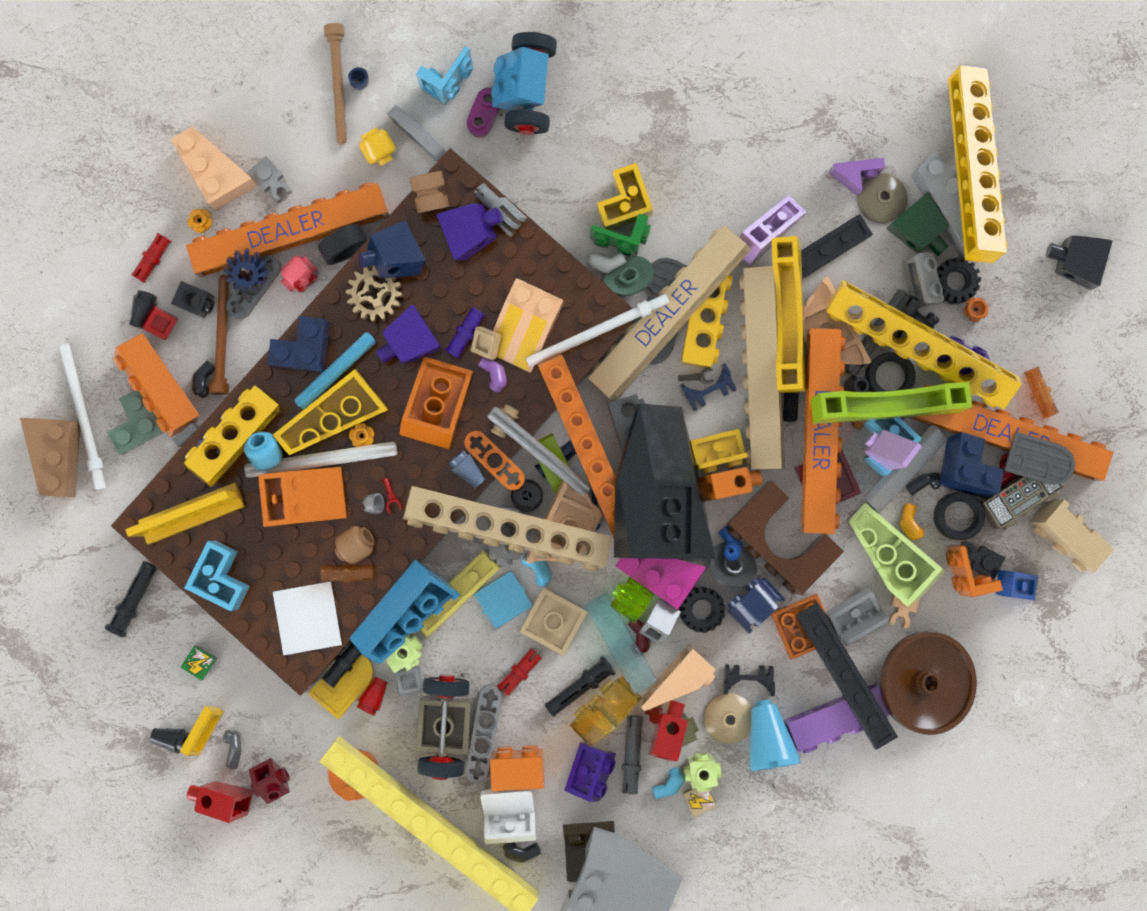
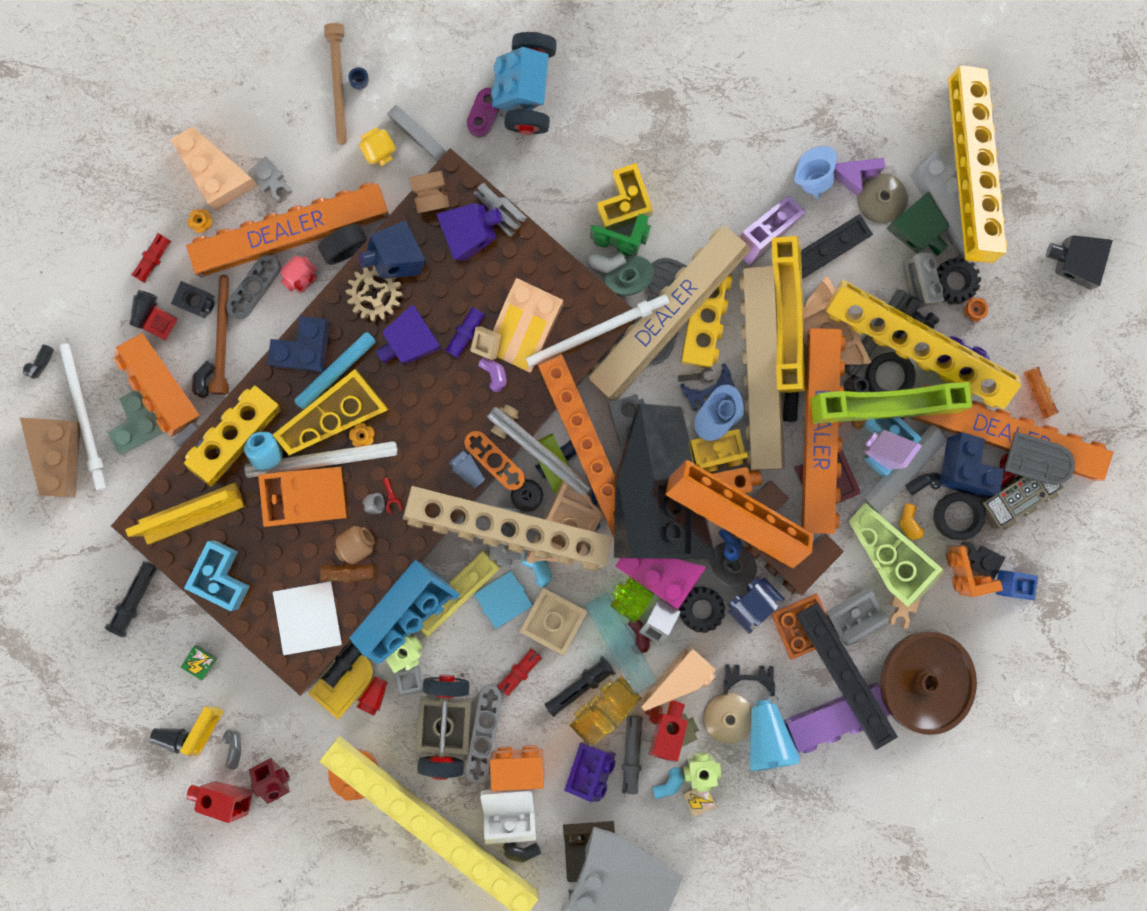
dark blue gear [224,248,268,293] -> none
orange slope [399,356,473,449] -> none
medium azure bracket [416,46,473,105] -> none
tan wedge [1029,499,1114,573] -> none
none -> black arm [23,345,54,379]
none -> orange brick [666,460,814,568]
none -> light blue piece [694,385,744,441]
none -> light blue piece [794,146,837,199]

